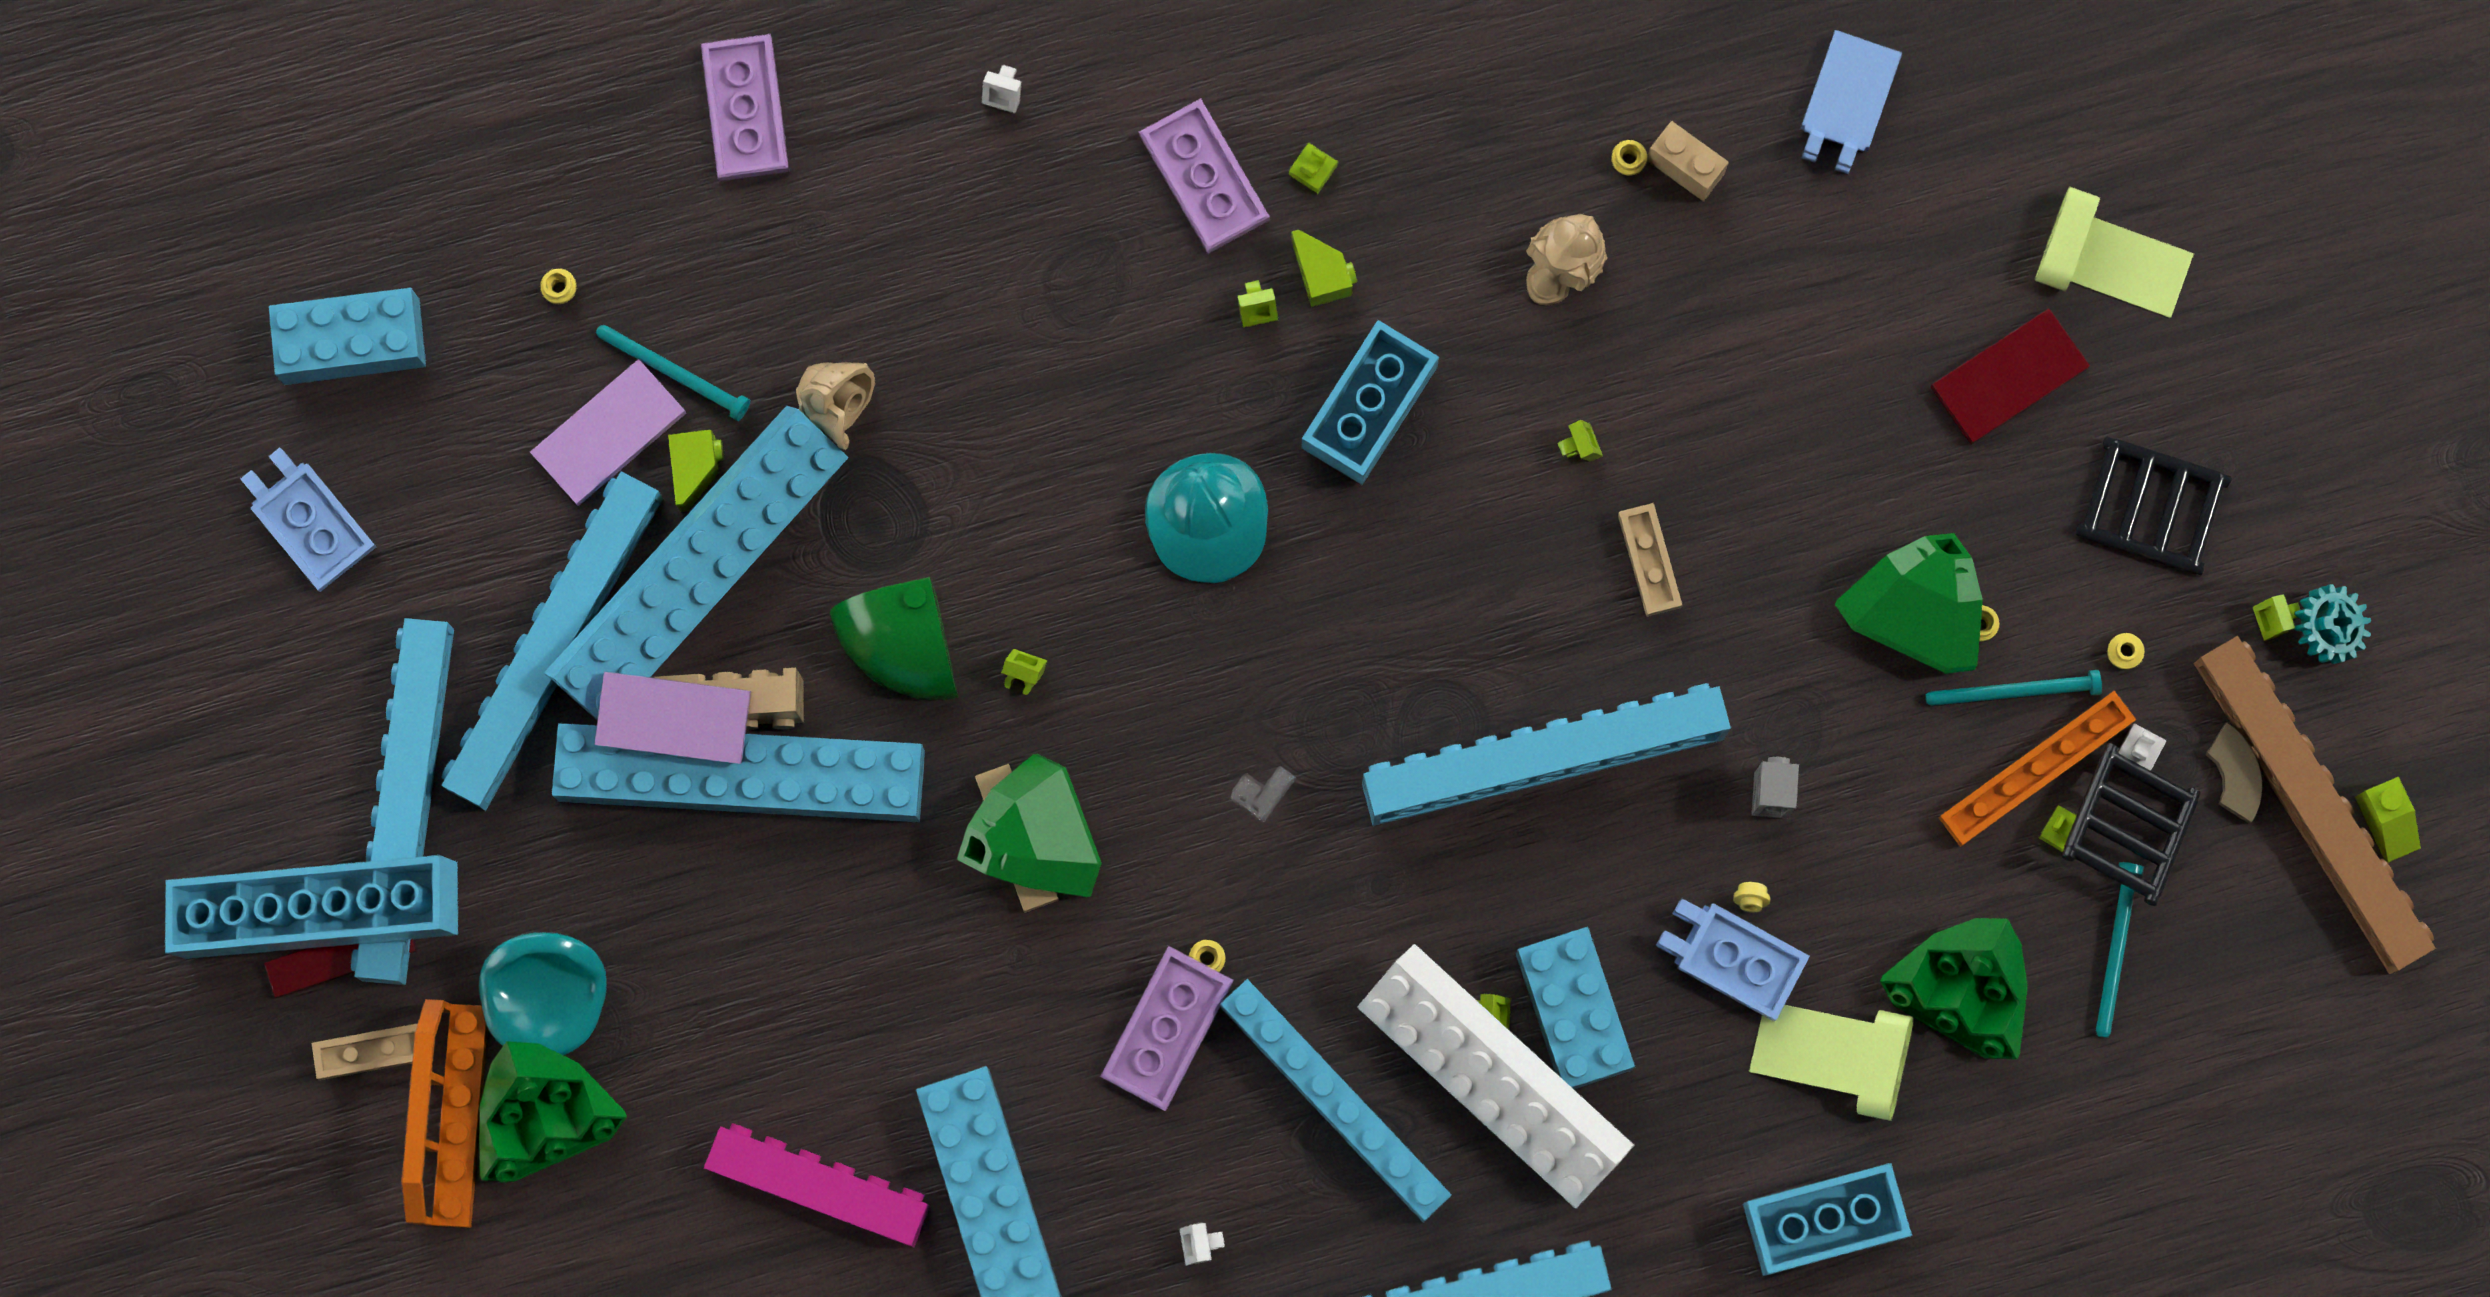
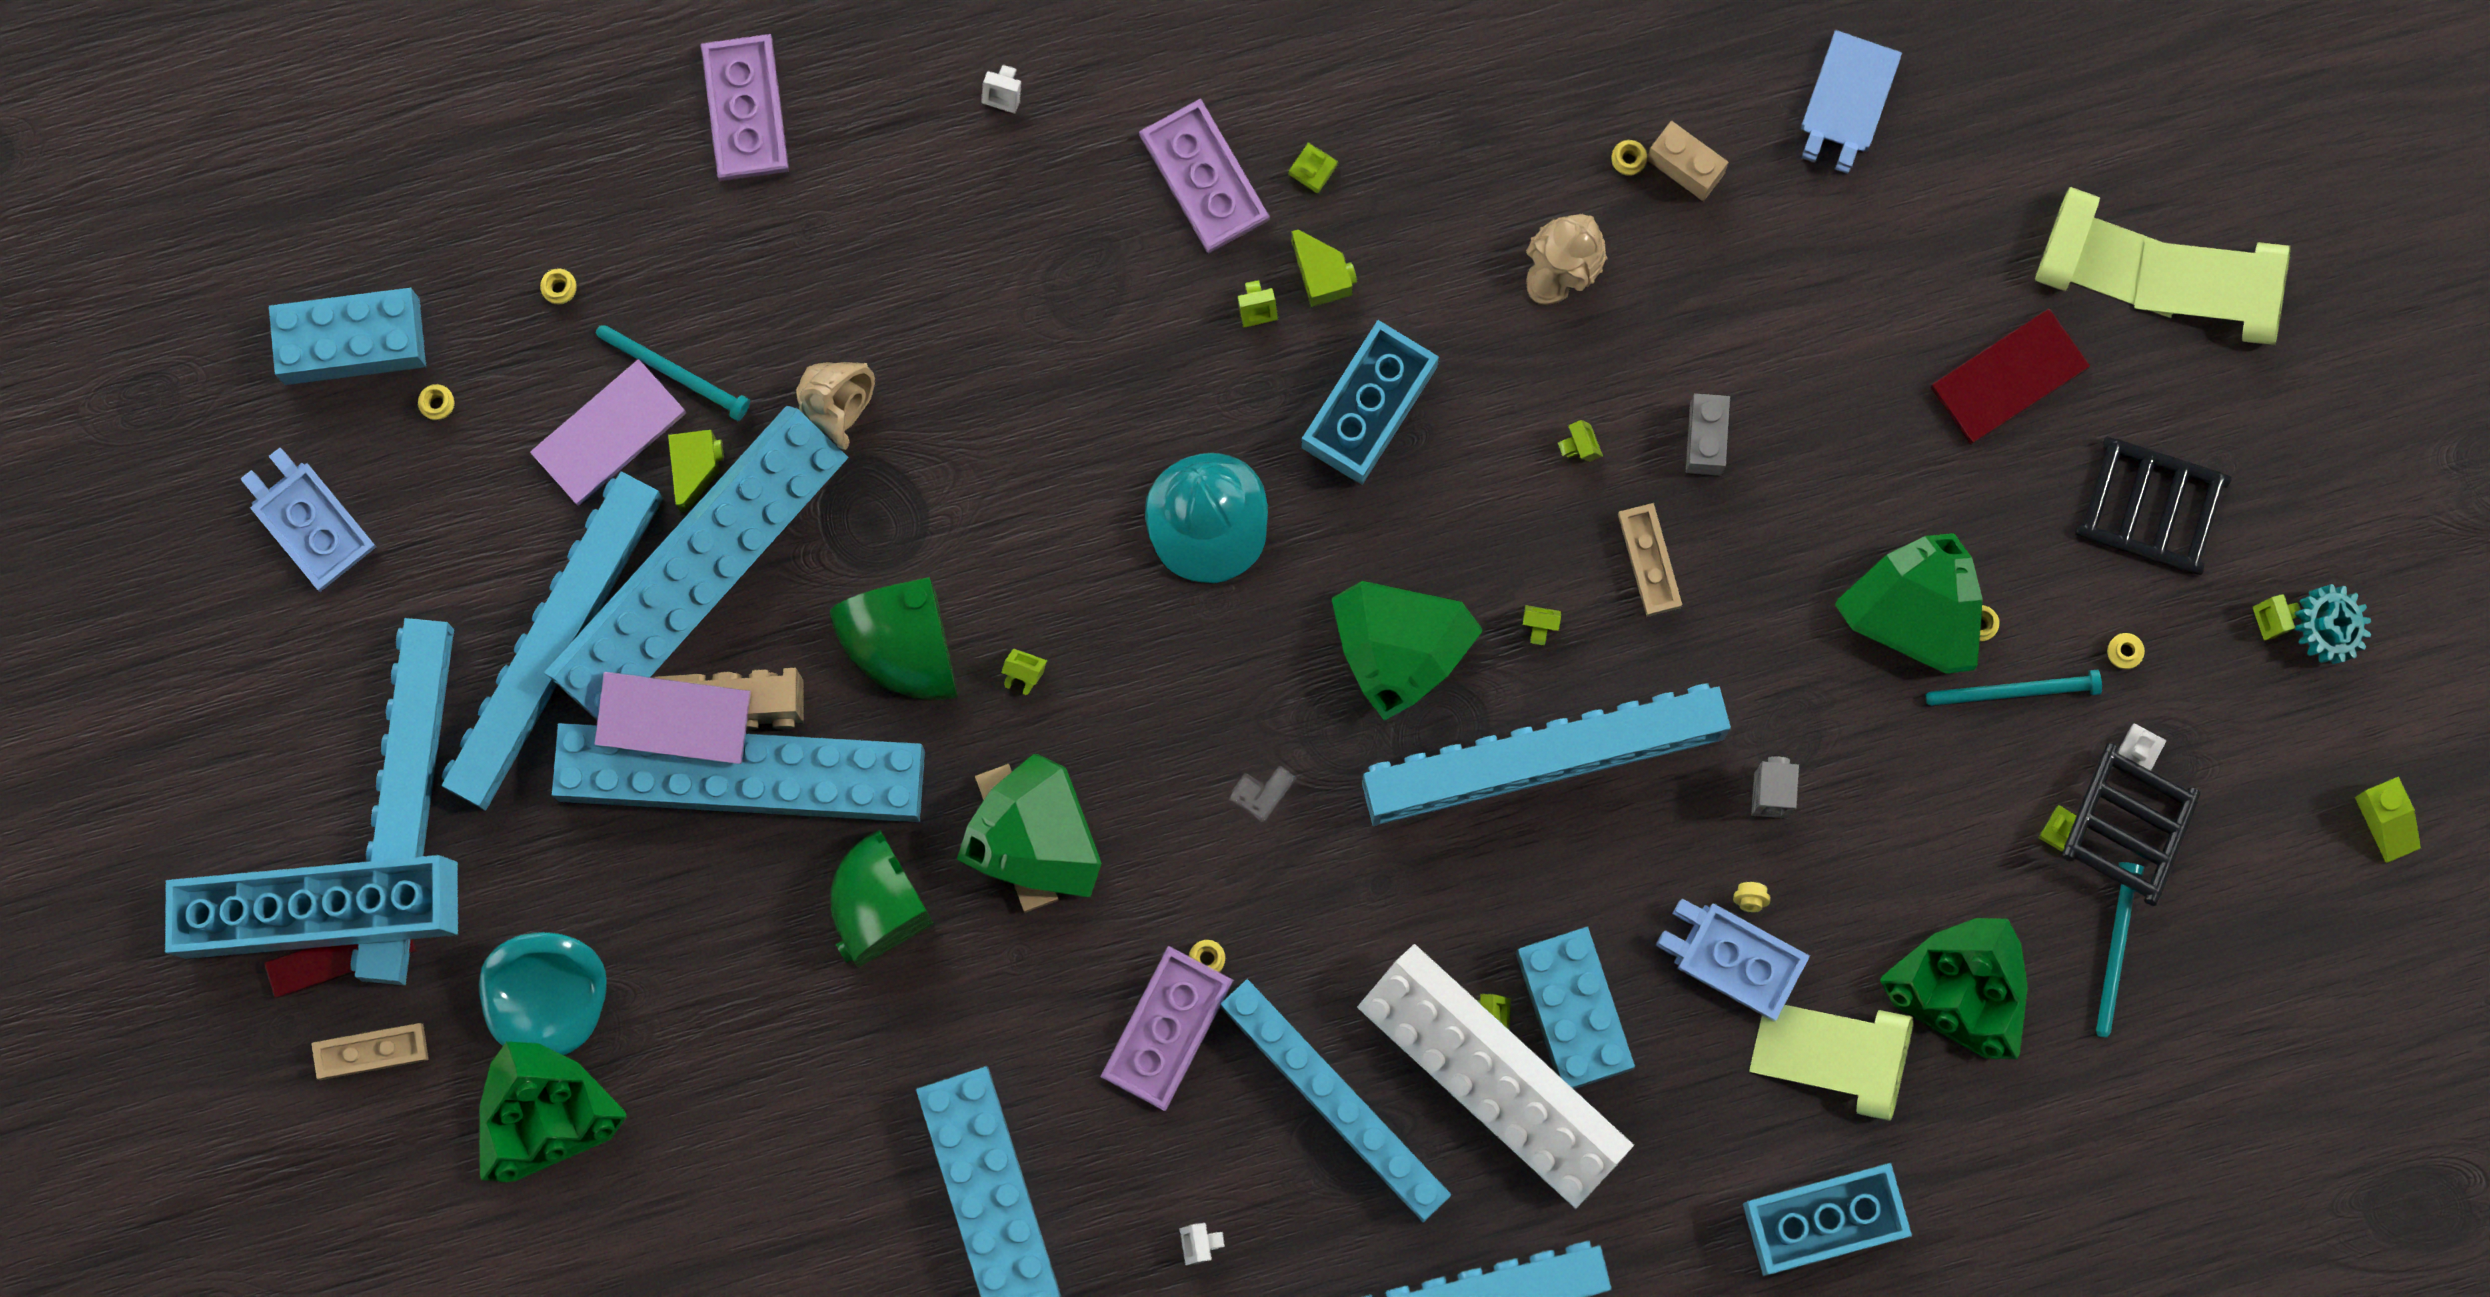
orange plate [402,999,488,1228] -> none
dark pink brick [704,1123,930,1247] -> none
orange plate [1939,691,2136,847] -> none
medium nougat brick [2193,636,2436,974] -> none
dark tan tile [2205,723,2262,824] -> none
none -> light yellow plate [418,384,454,420]
none -> green brick [830,829,934,968]
none -> green brick [1332,581,1482,721]
none -> lime tile [1523,605,1561,646]
none -> light grey brick [1686,393,1730,476]
none -> yellowish green piece [2134,241,2291,345]

